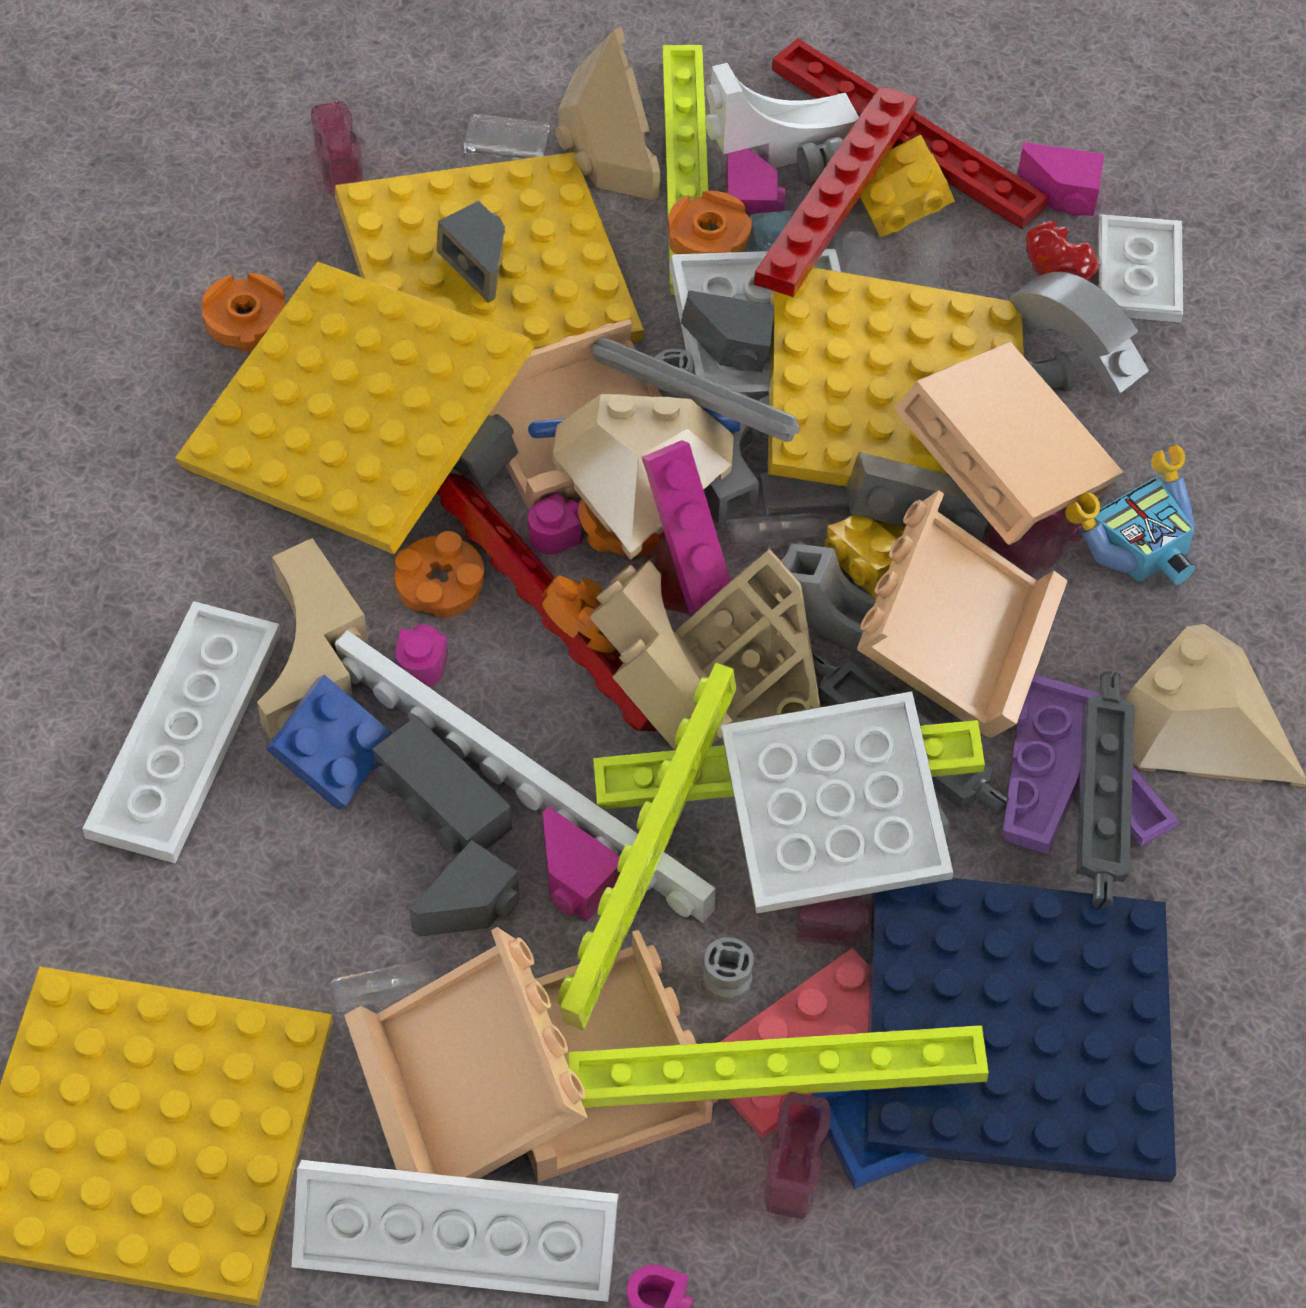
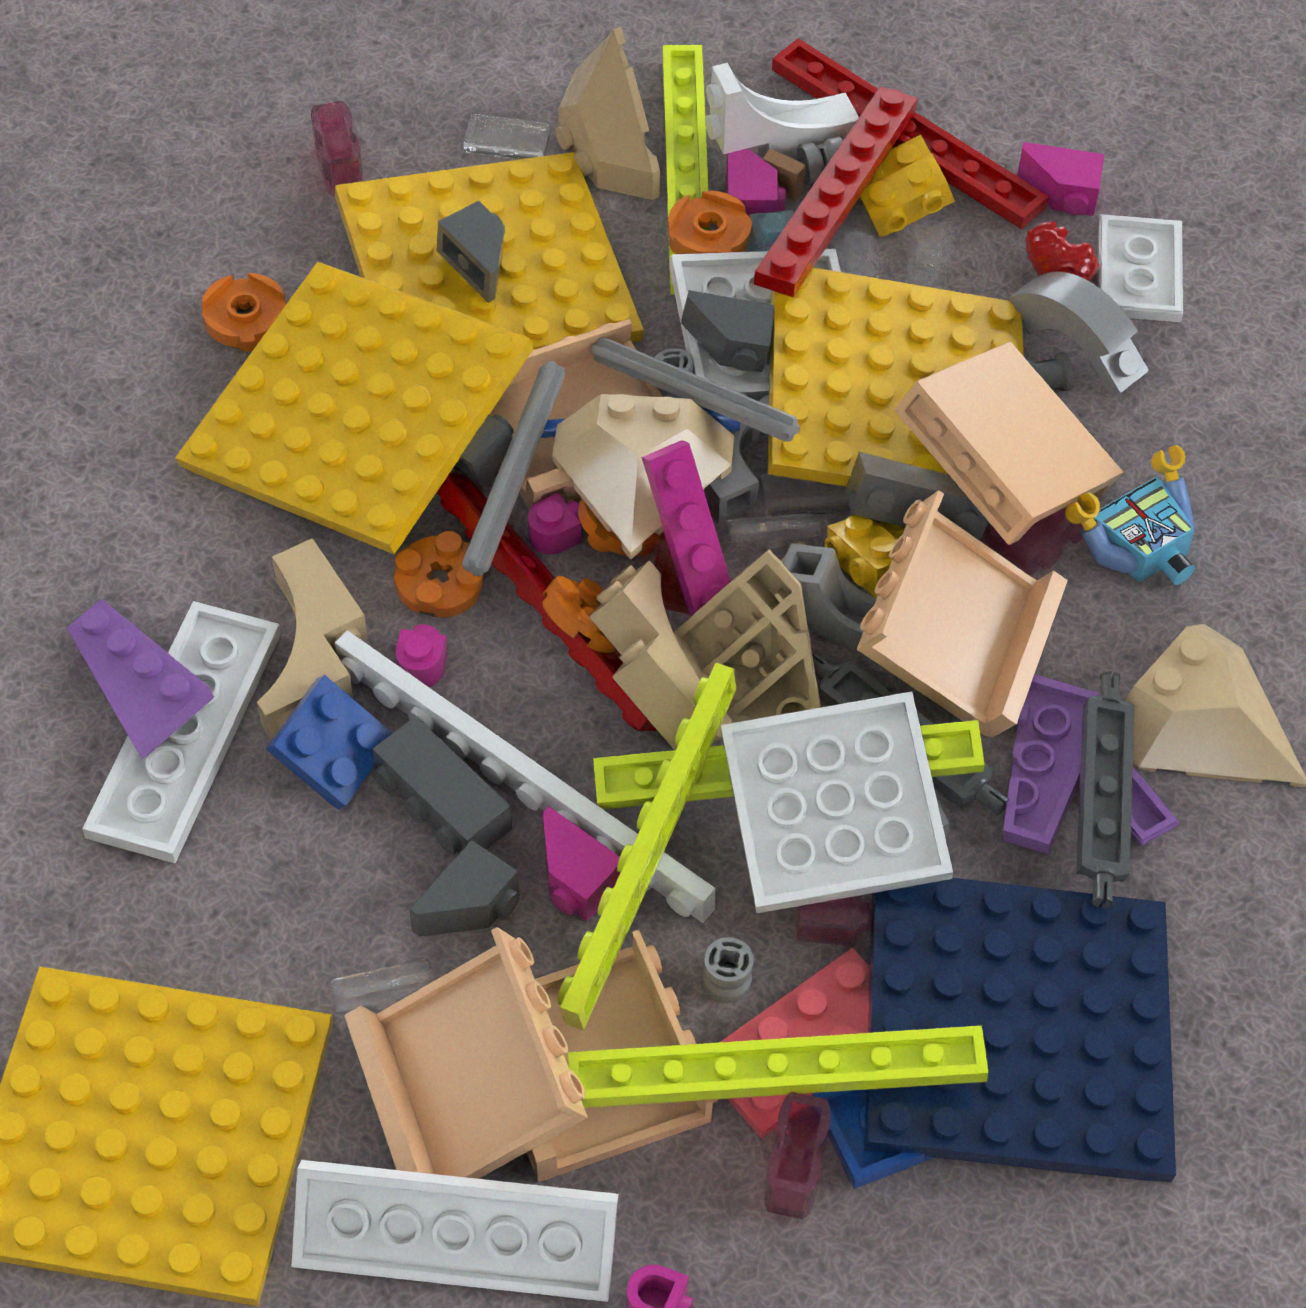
none -> medium lavender wing [67,599,214,759]
none -> light grey axle [462,361,565,576]
none -> medium nougat plate [762,149,806,202]

